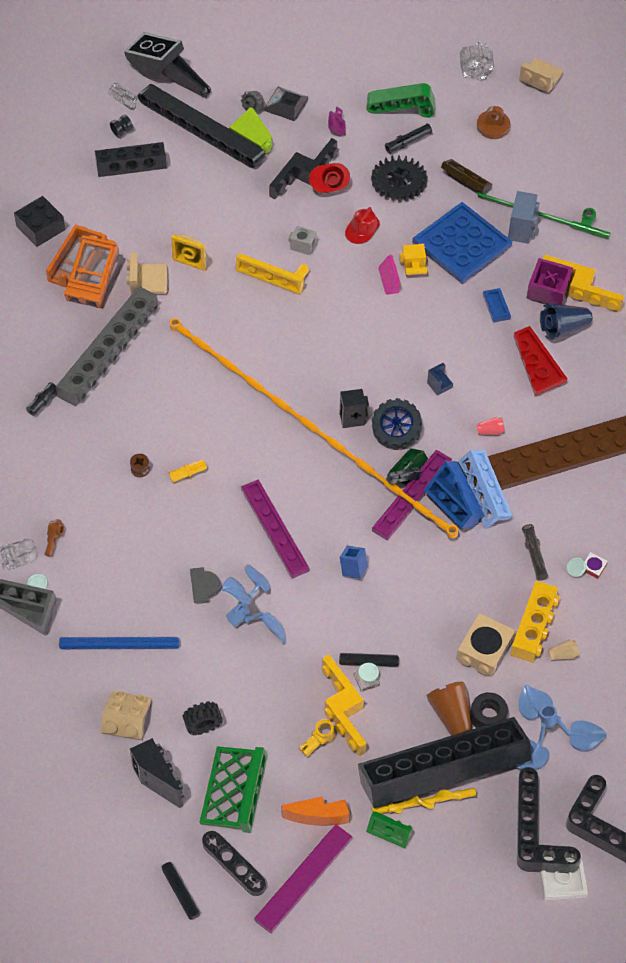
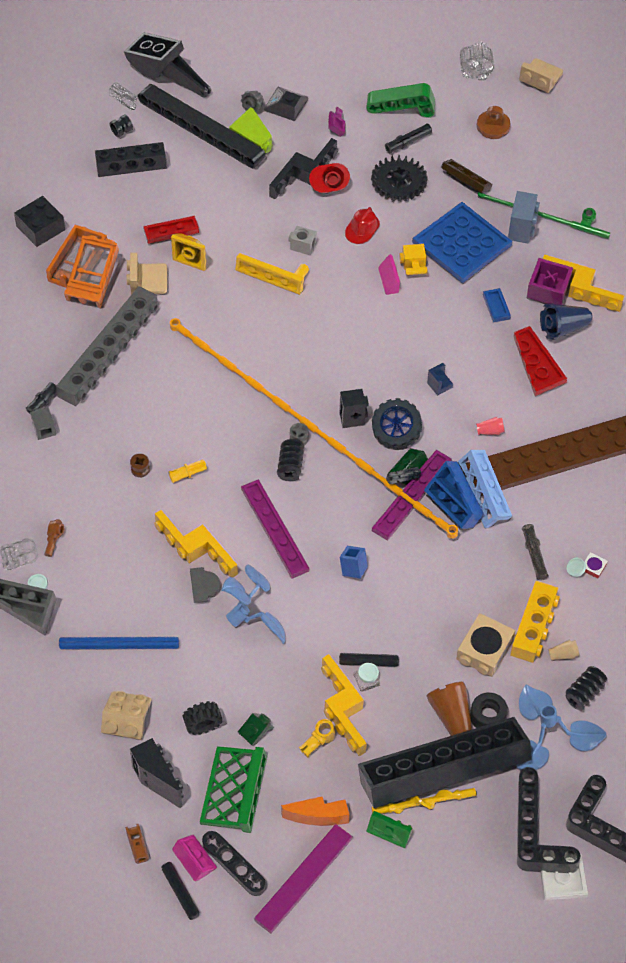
none -> dark grey brick [30,407,56,440]
none -> dark orange bar [125,824,149,864]
none -> red plate [143,215,199,244]
none -> yellow bracket [154,510,238,577]
none -> dark pink slope [172,834,217,881]
none -> dark green bracket [238,713,274,746]
none -> black piece [277,439,305,482]
none -> dark grey wheel [290,423,308,445]
none -> black piece [565,666,608,711]

